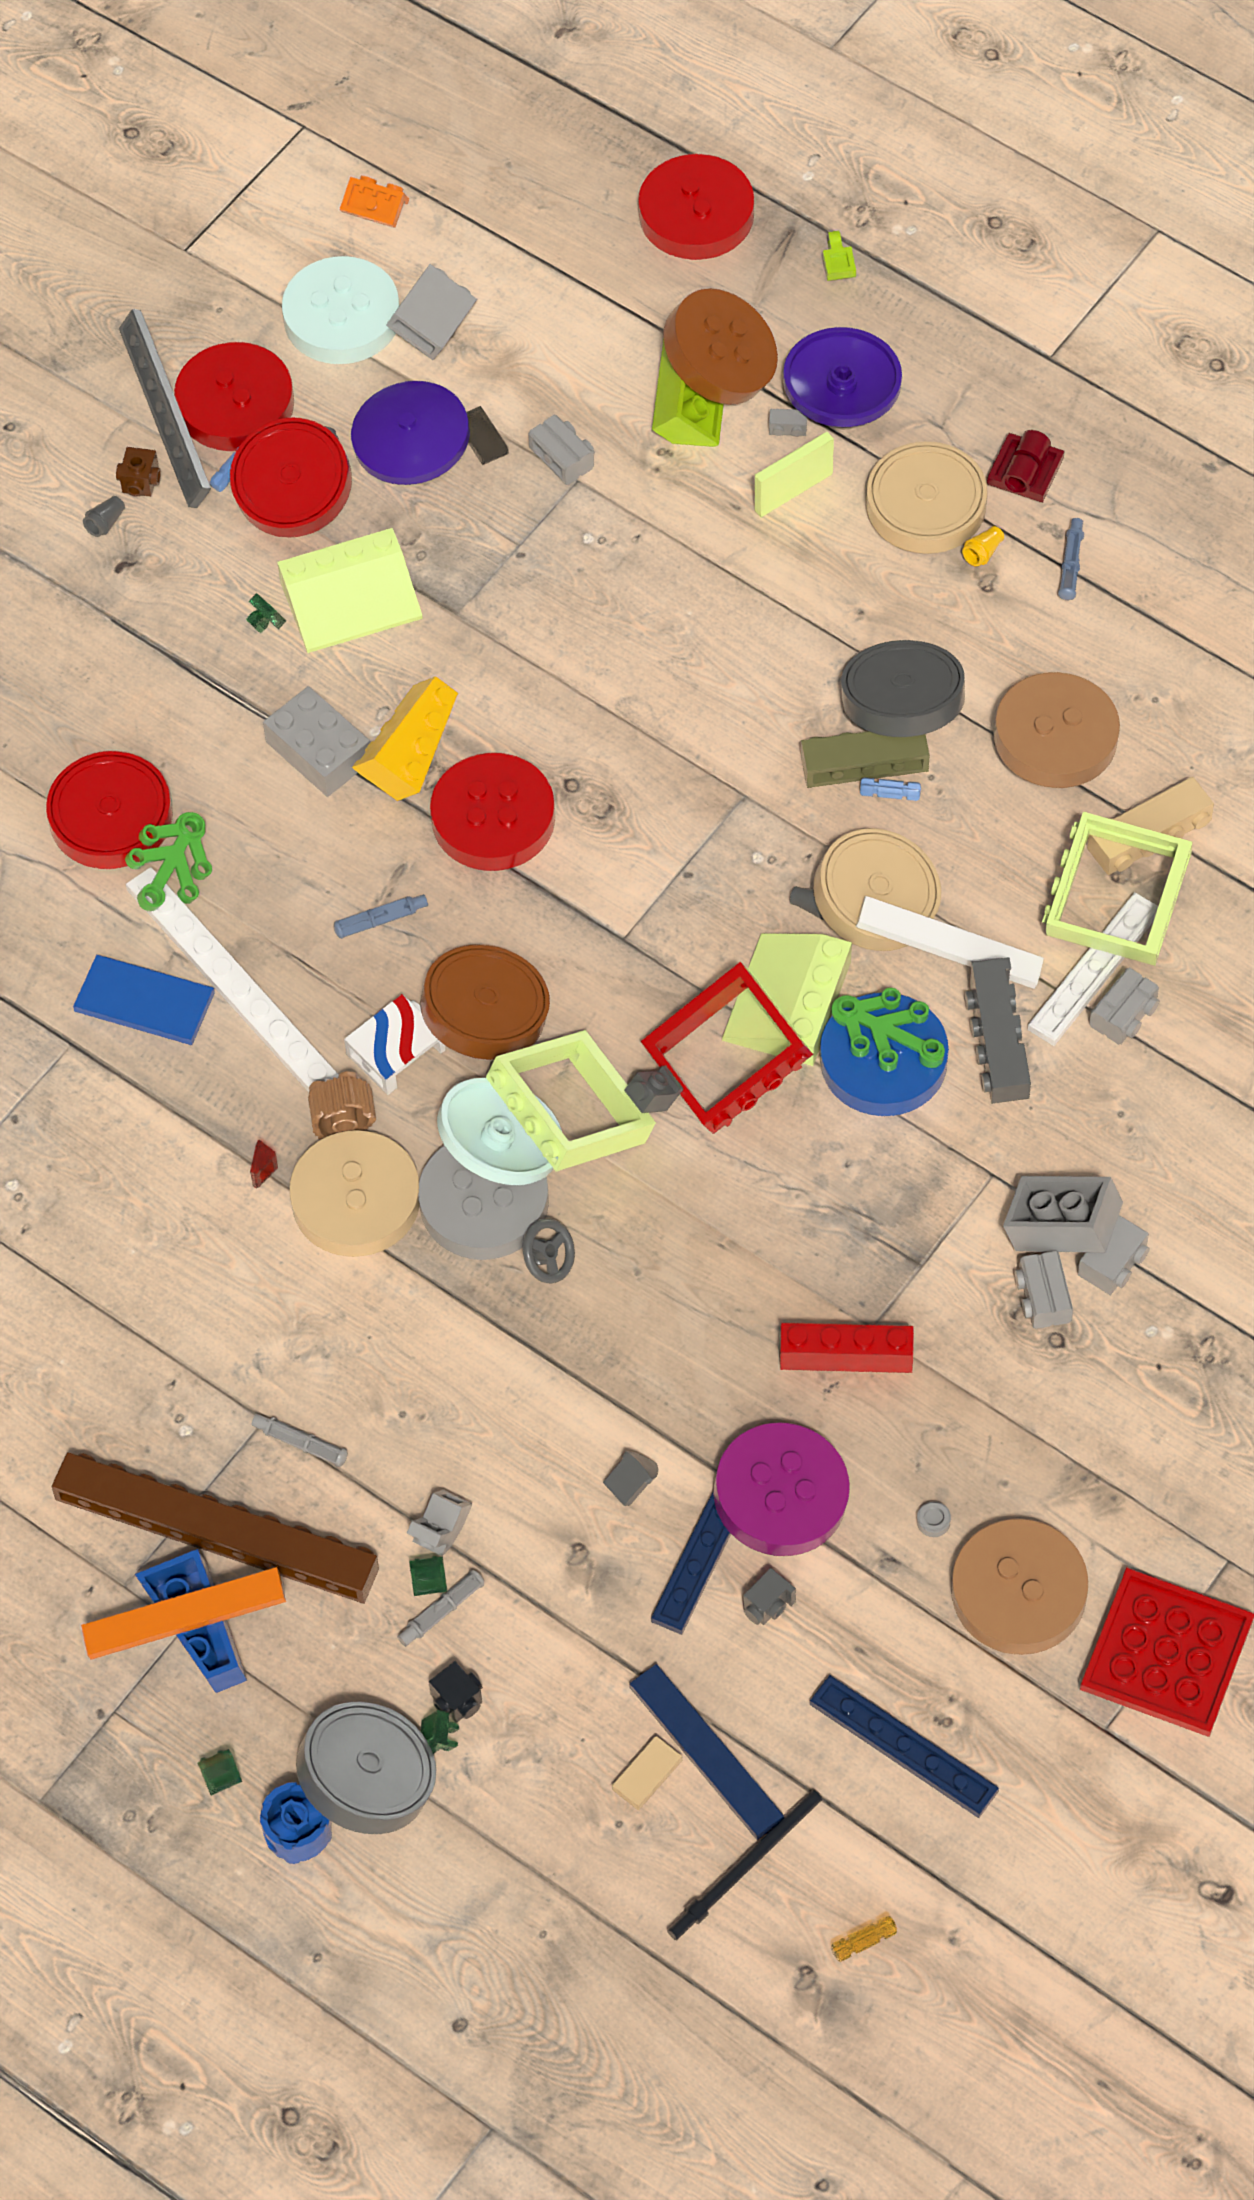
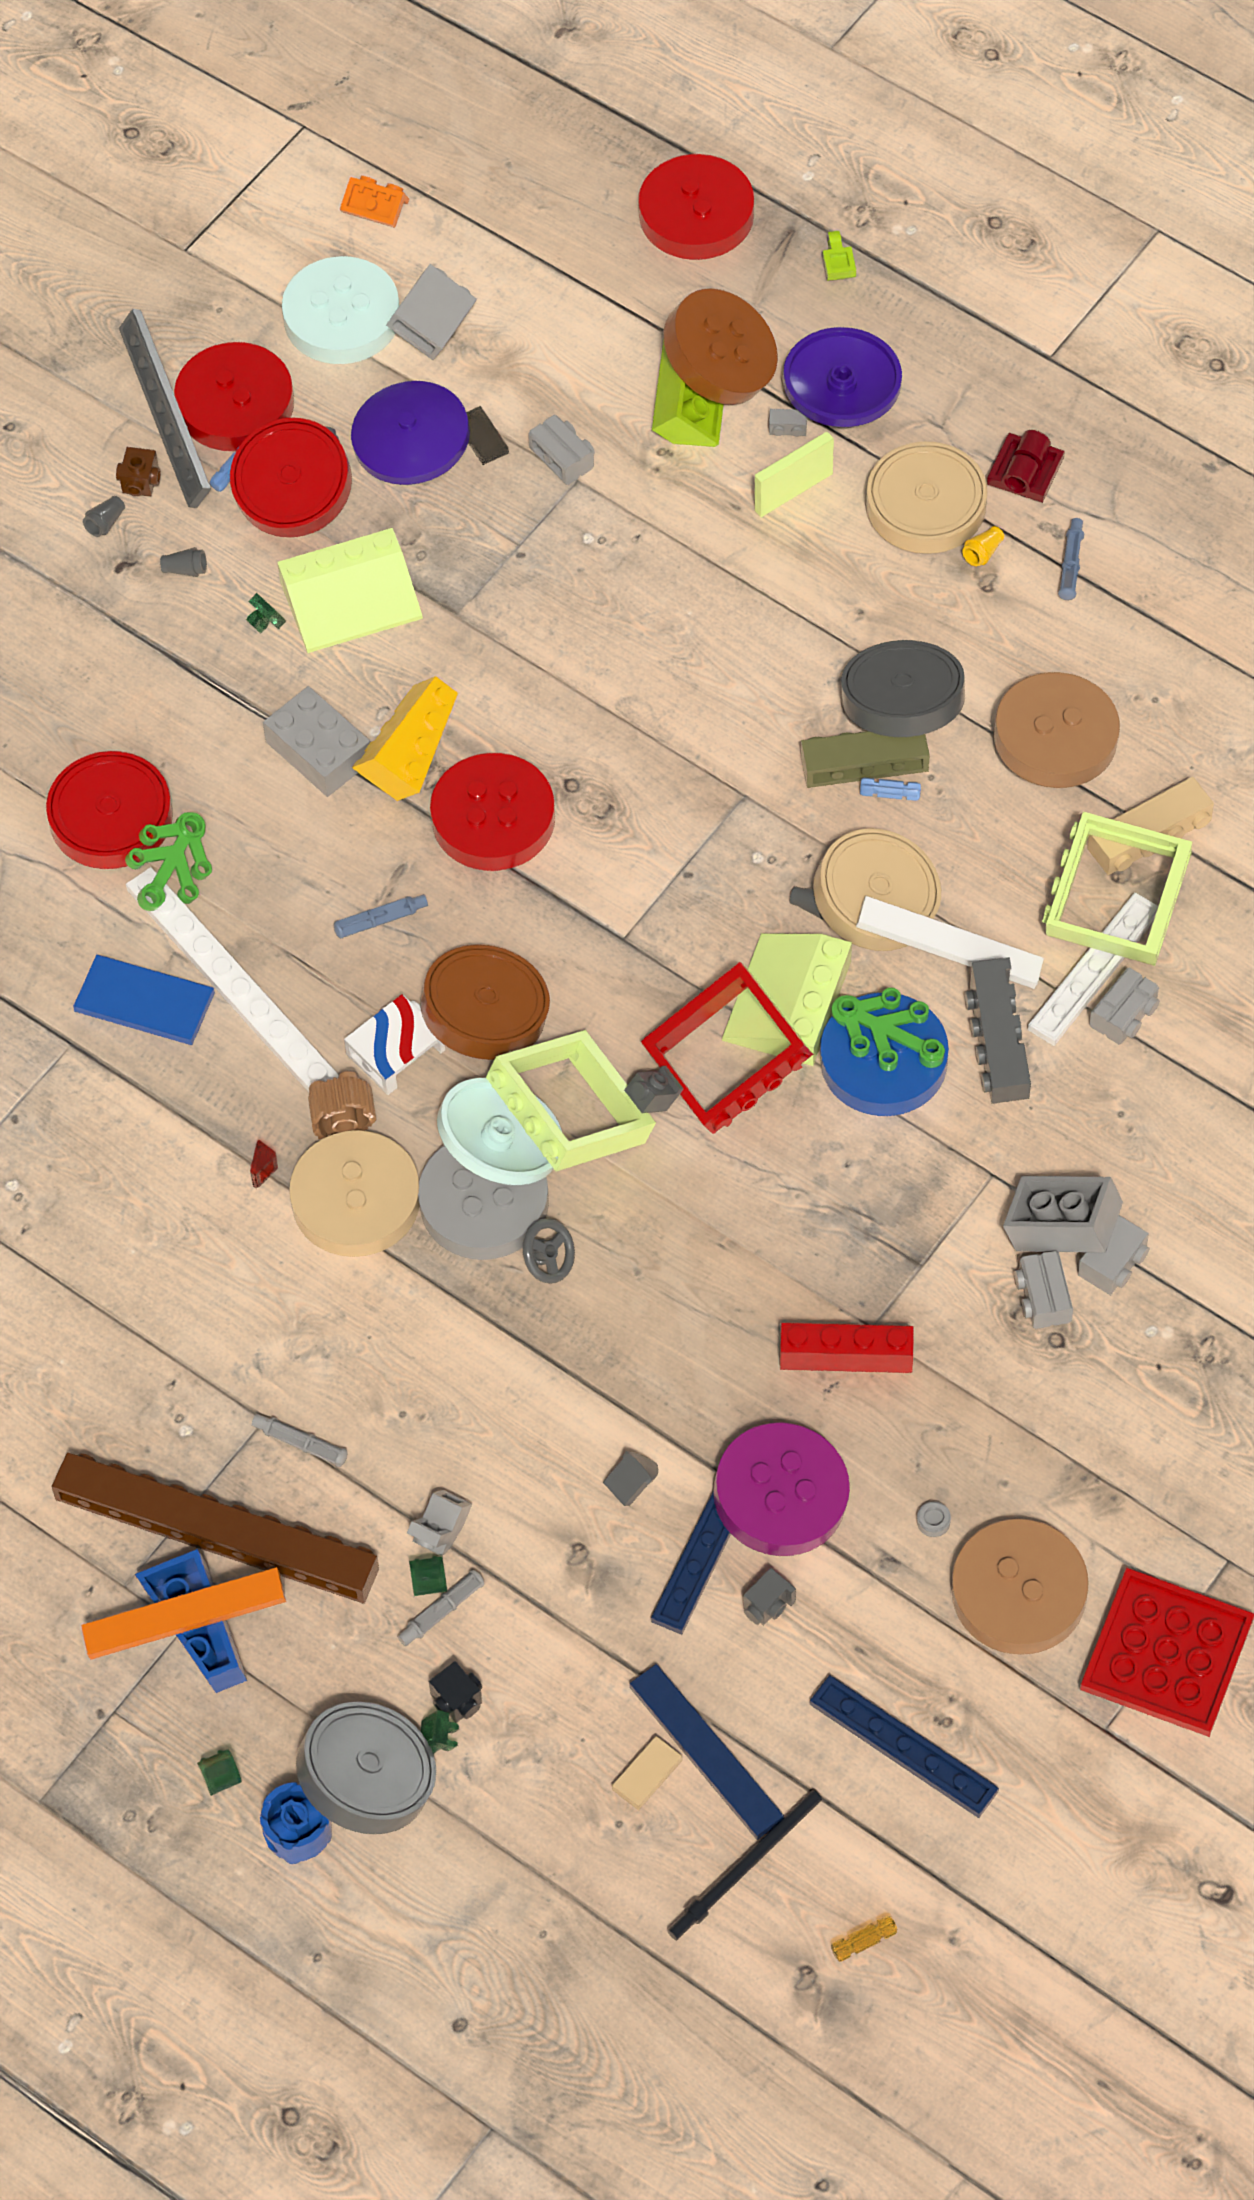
none -> dark grey cone [160,547,207,577]

